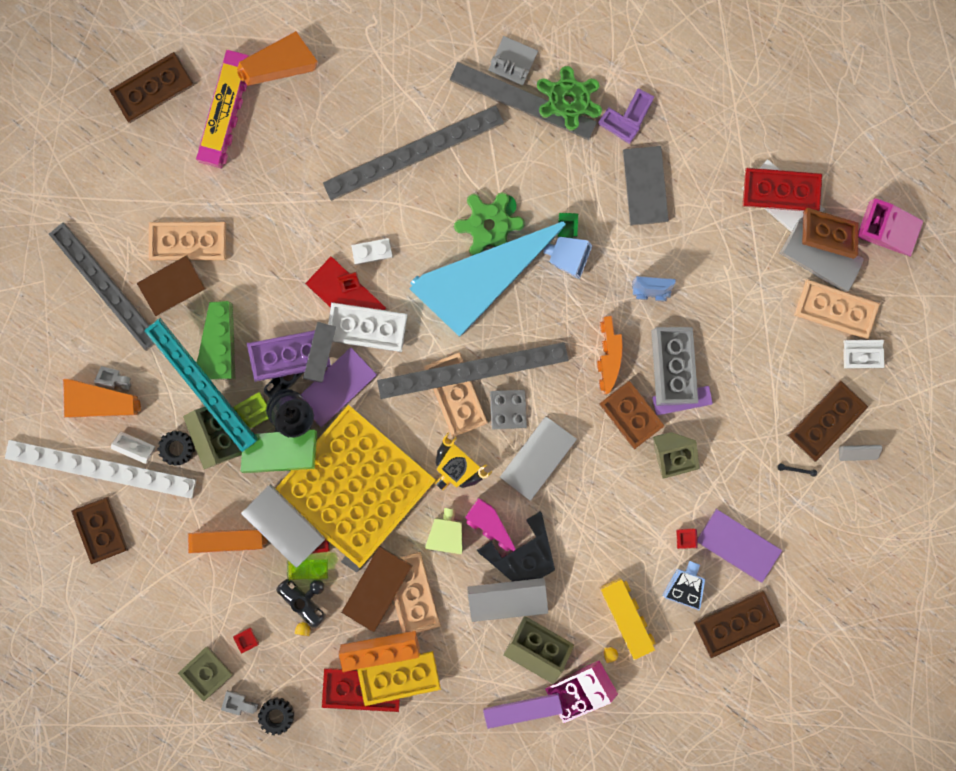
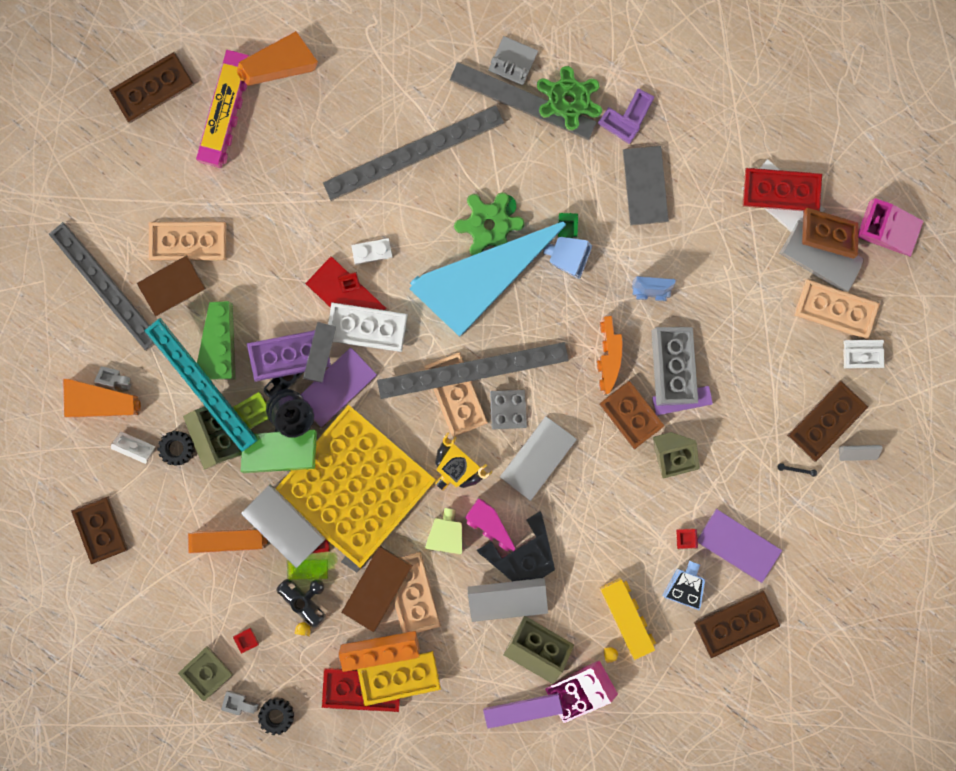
white plate [5,440,197,499] -> none

